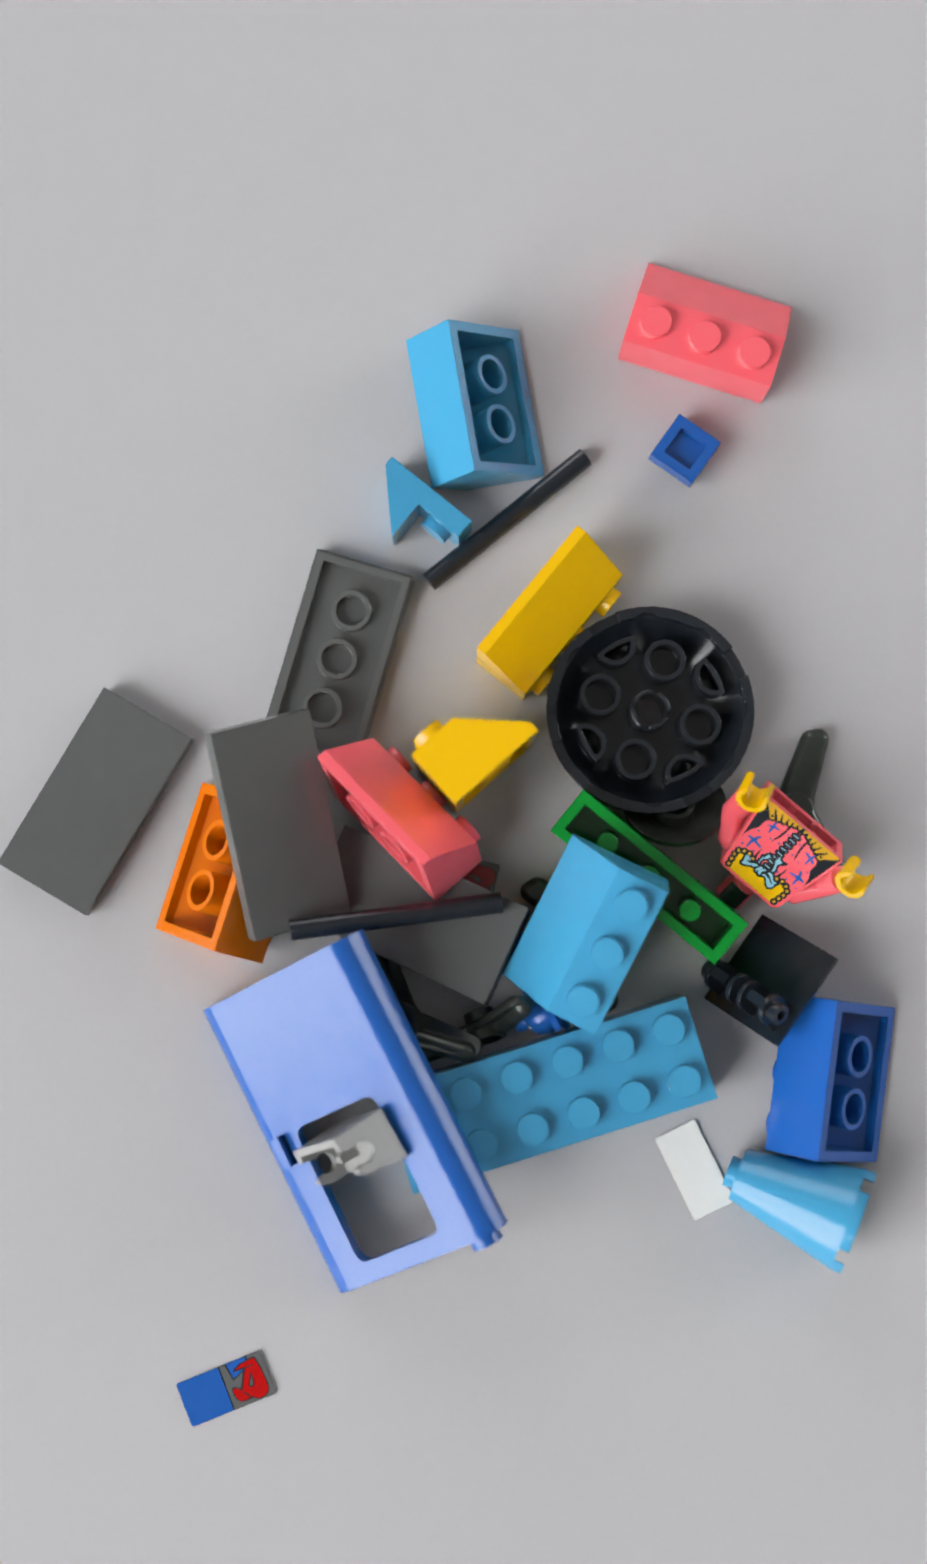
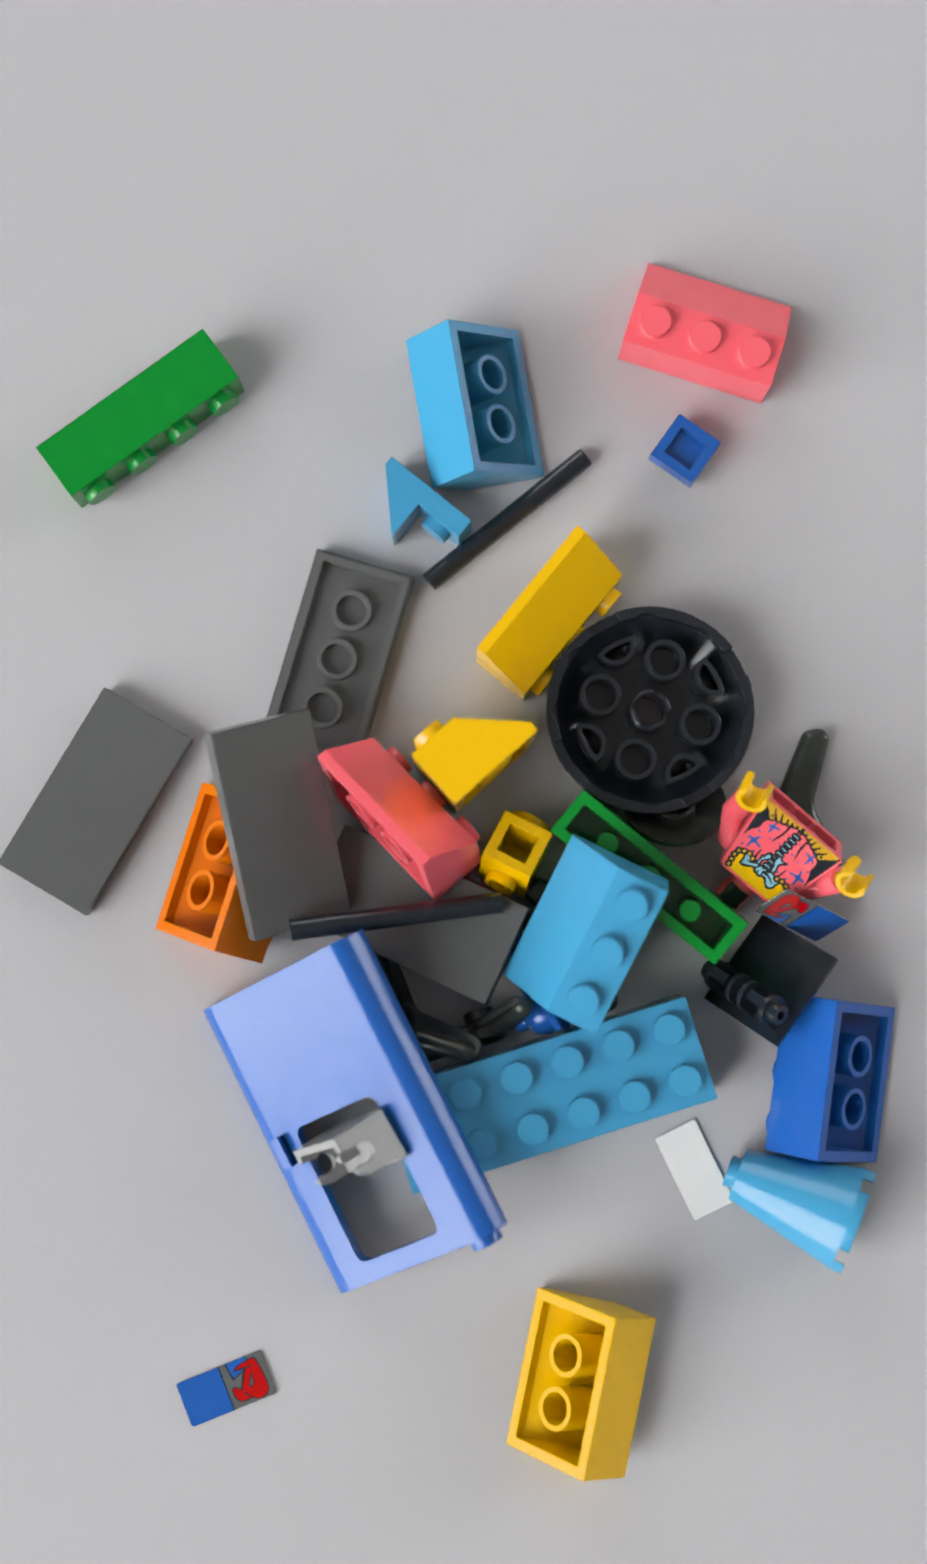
none -> green brick [36,328,245,507]
none -> yellow brick [478,810,553,898]
none -> yellow slope [506,1287,656,1482]
none -> sticker [755,890,849,941]

